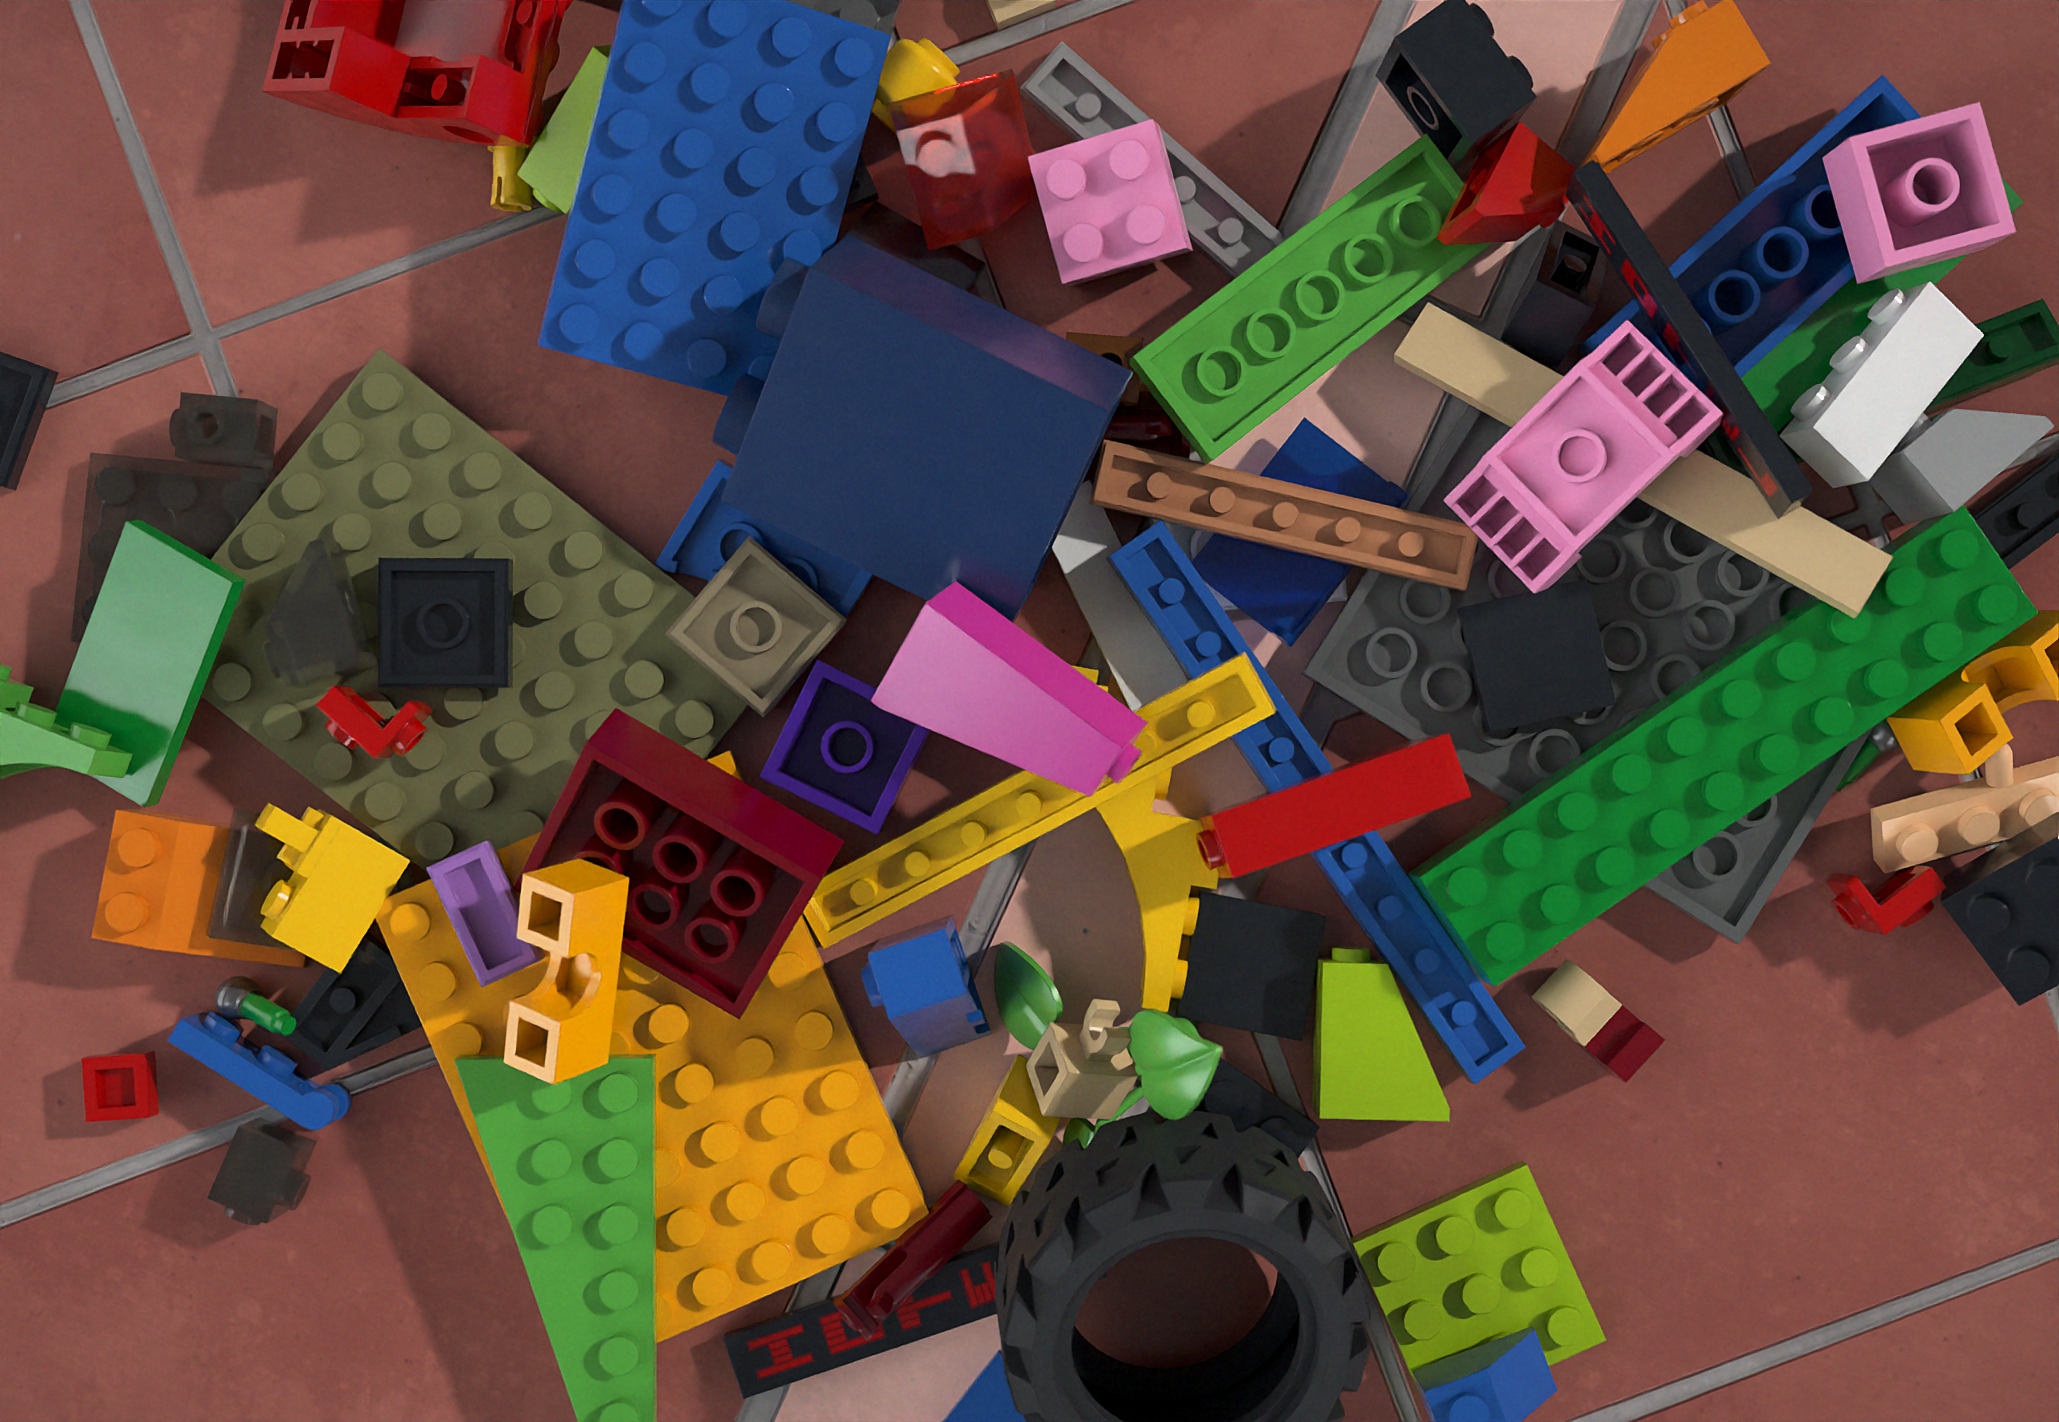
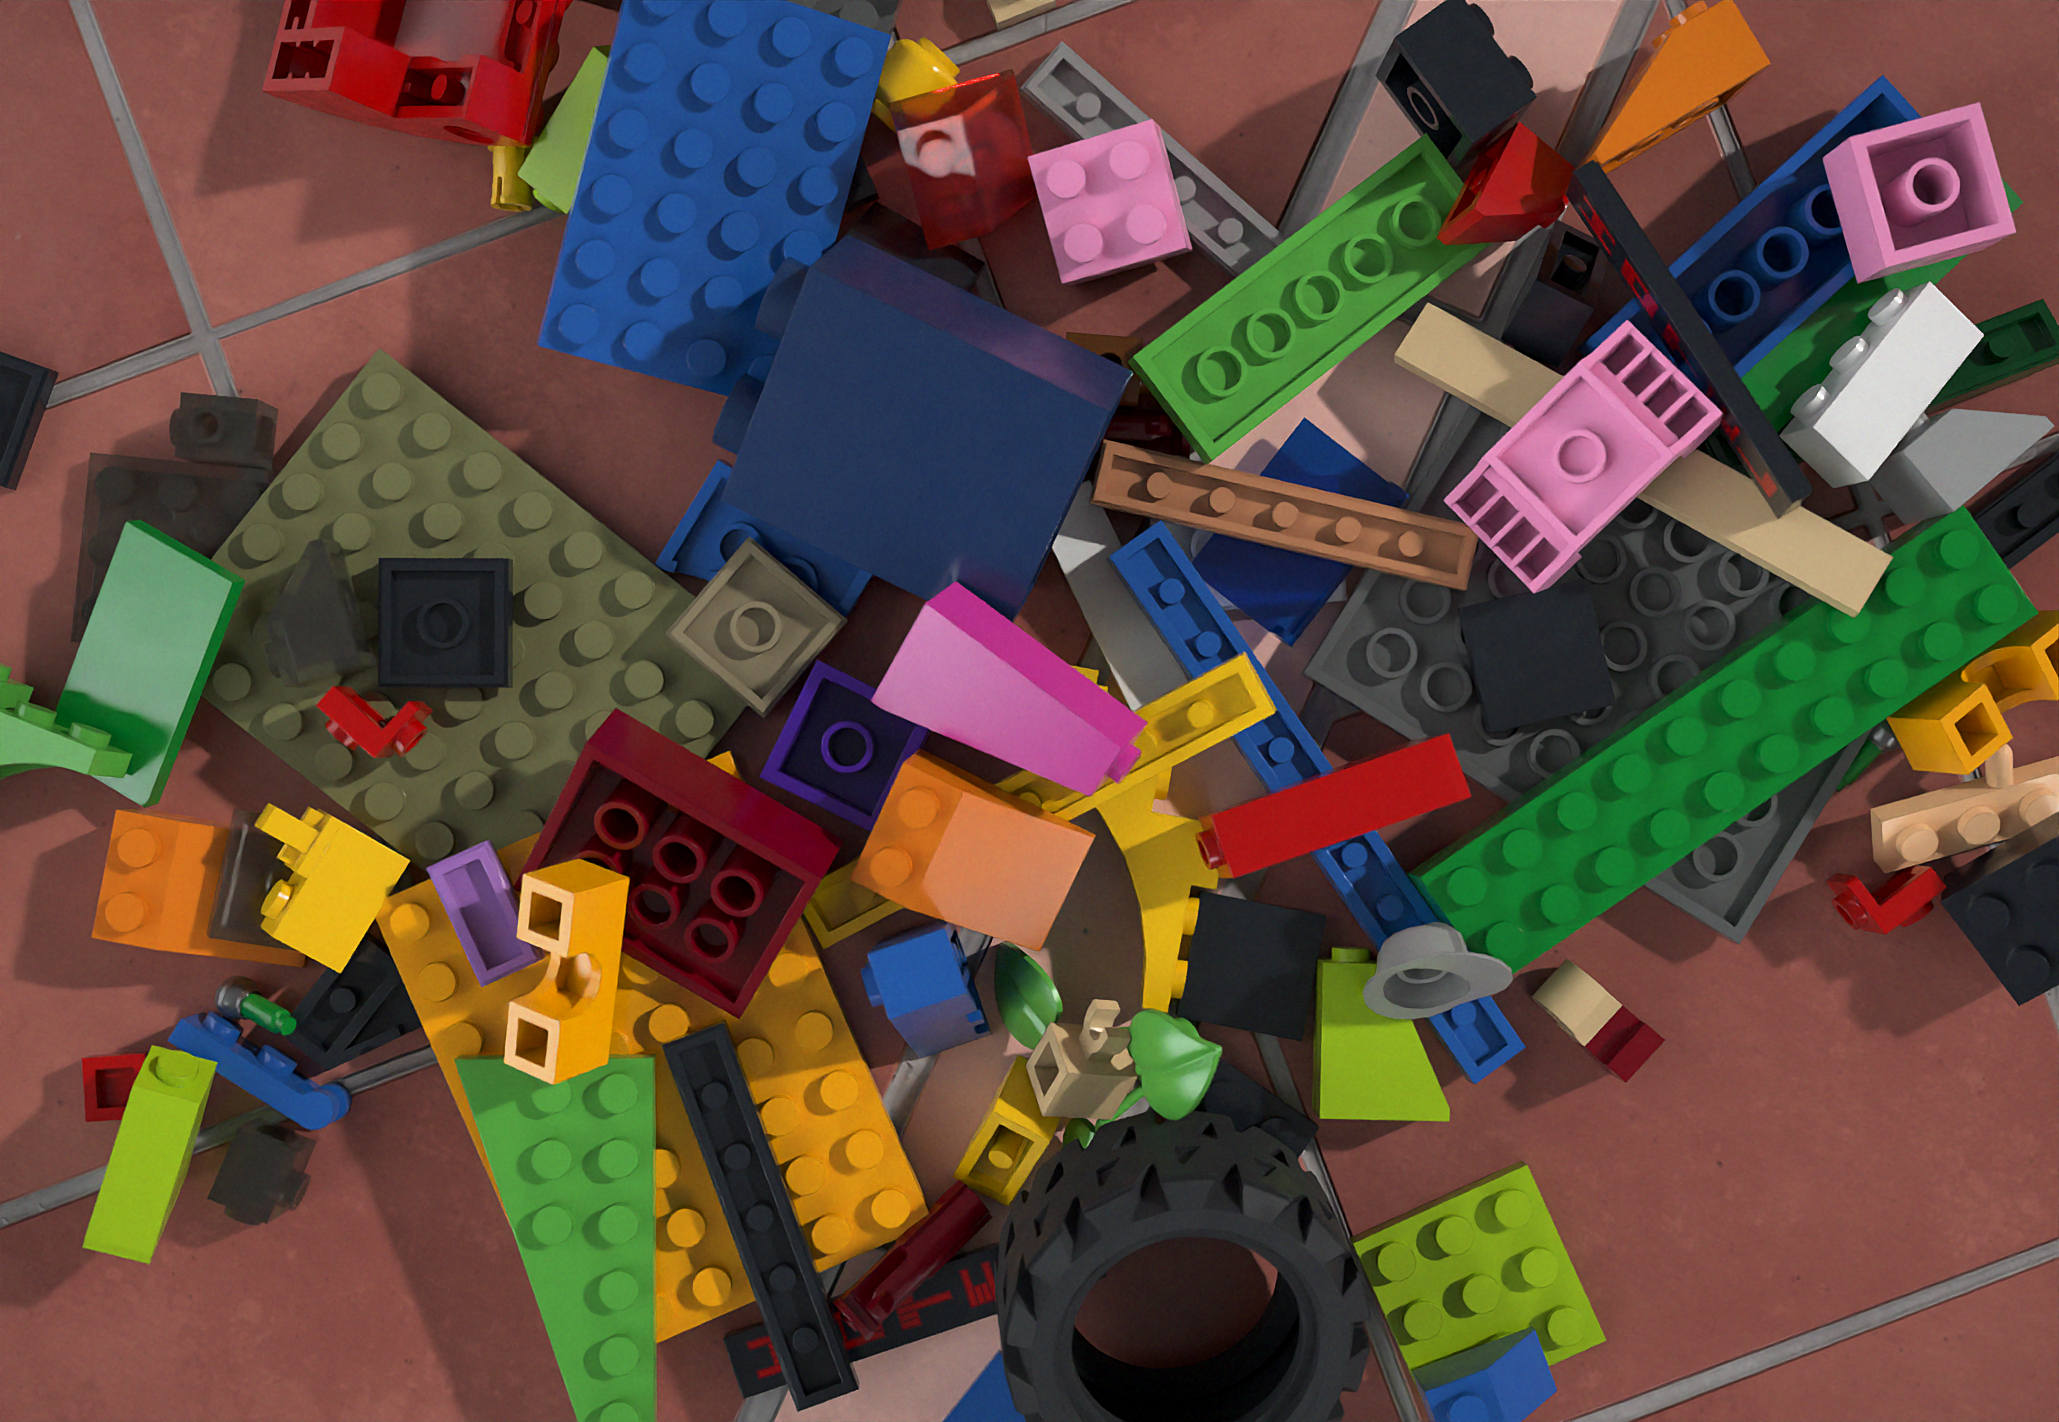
none -> lime slope [83,1045,218,1264]
none -> black tile [662,1019,860,1412]
none -> orange slope [850,749,1096,952]
none -> light grey piece [1363,922,1513,1019]

